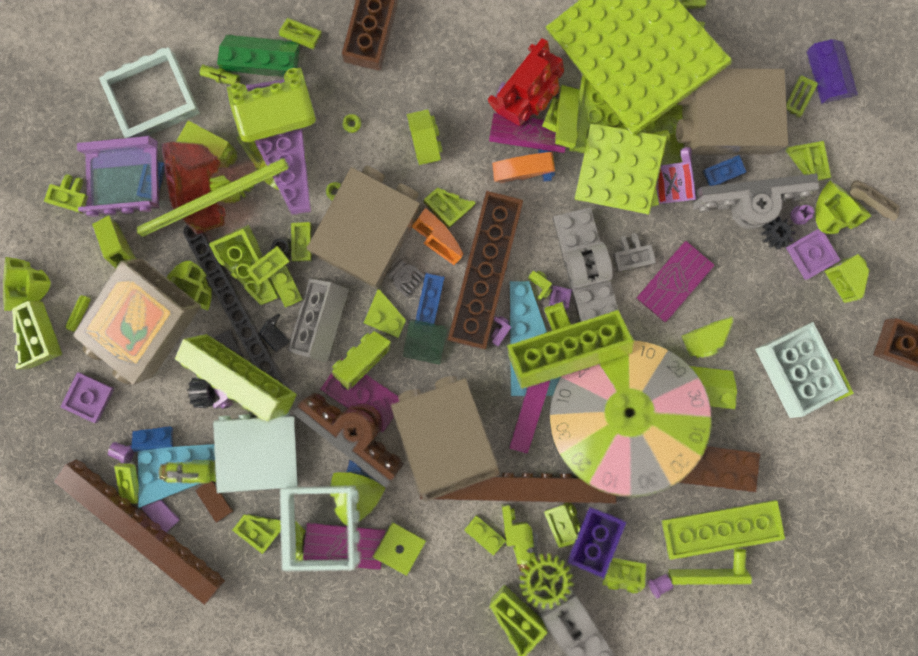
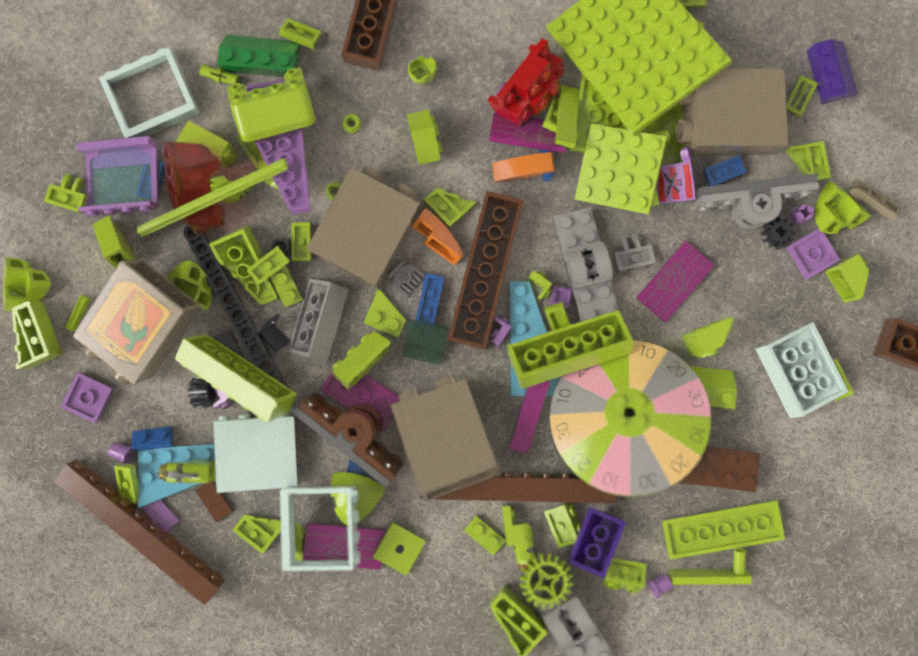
none -> lime hair [408,55,437,84]

